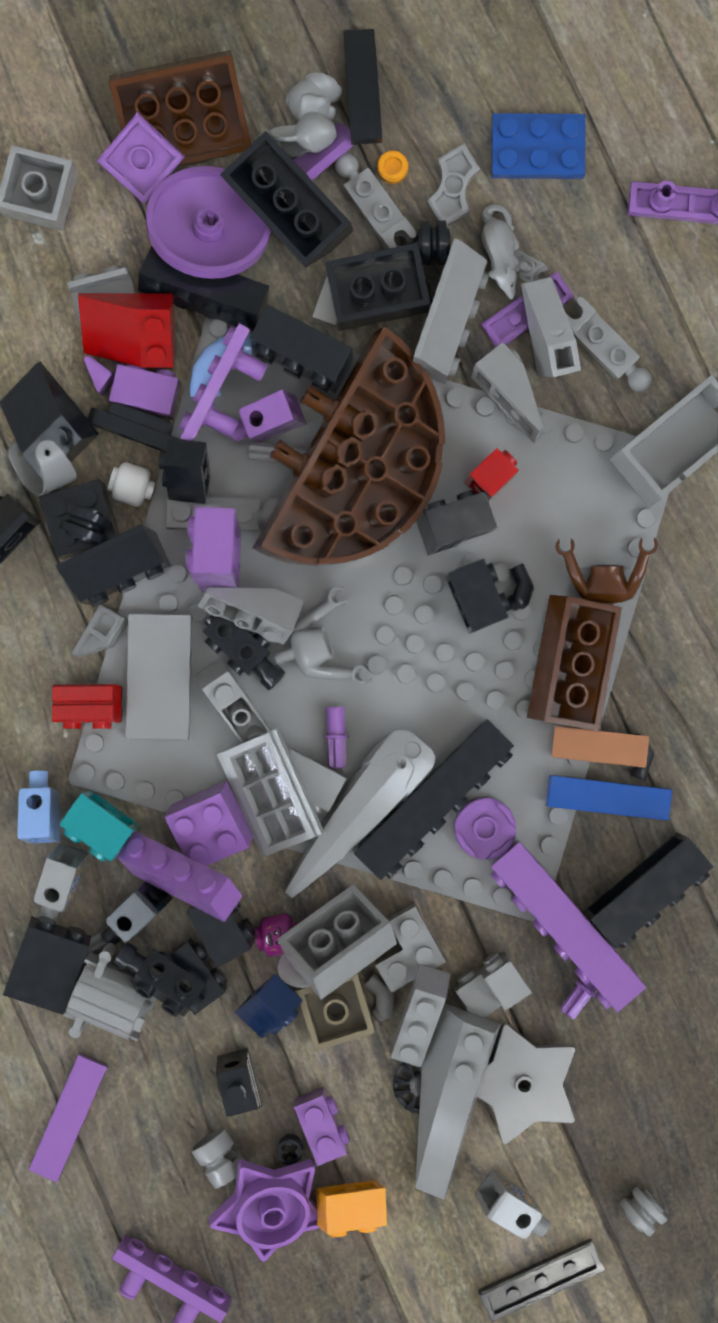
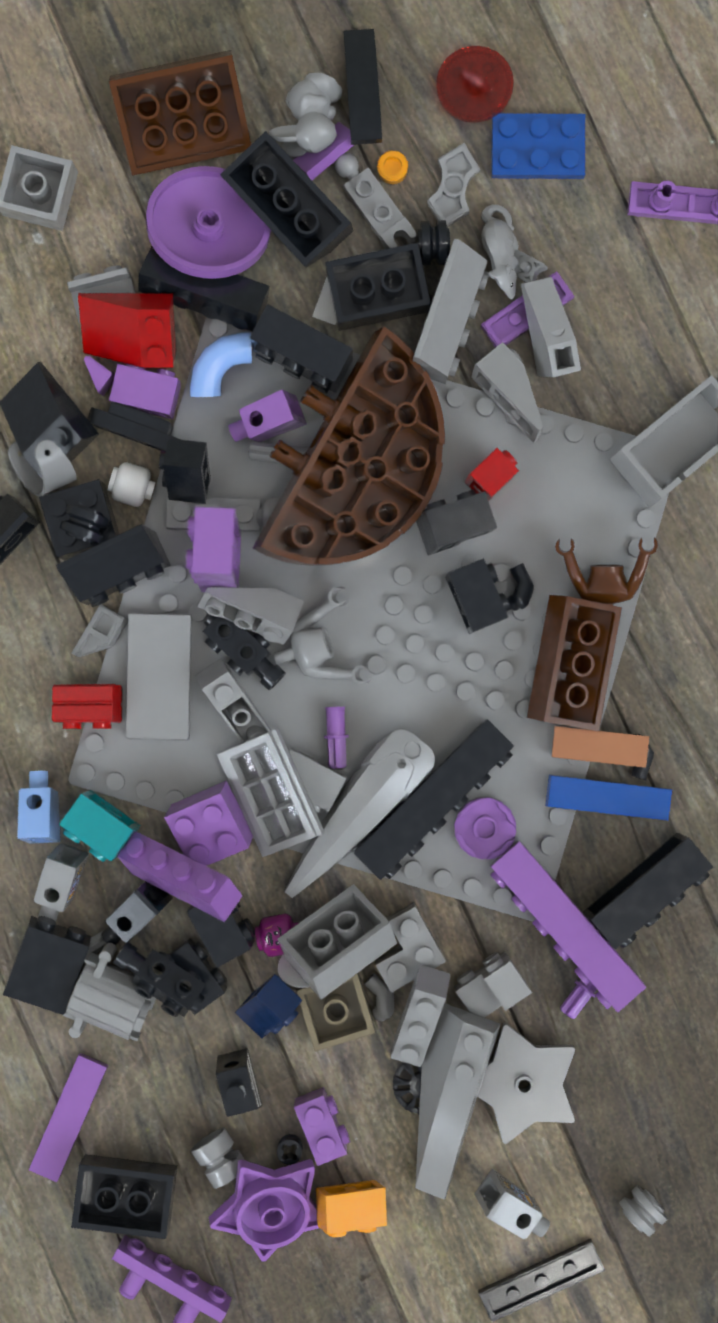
medium lavender tile [97,113,185,204] -> none
medium lavender plate [178,324,268,441] -> none
light grey plate [566,297,652,392] -> none
none -> black brick [71,1154,178,1239]
none -> clear red shield [436,46,514,123]

